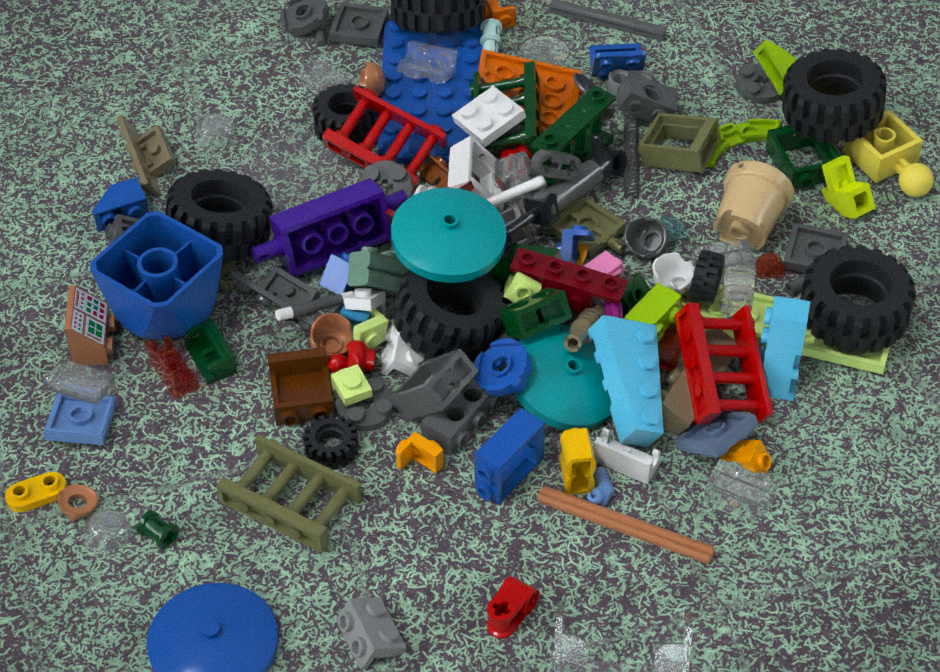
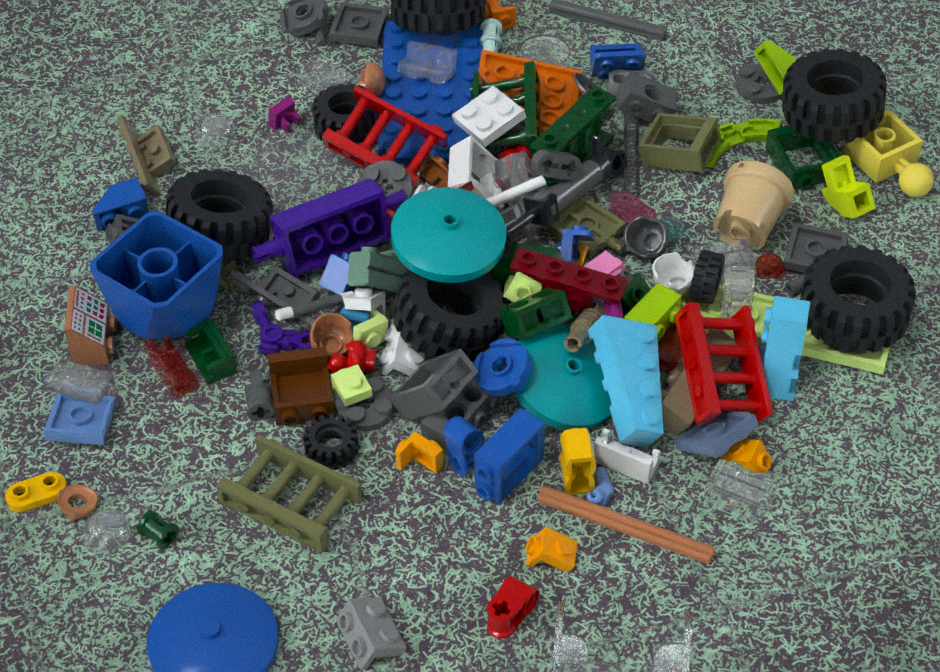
none -> dark grey hinge [245,369,274,421]
none -> dark purple piece [251,301,312,356]
none -> magenta tile [268,97,300,132]
none -> blue piece [443,416,484,477]
none -> light orange bracket [525,527,578,571]
none -> clear pink plate [610,192,657,225]

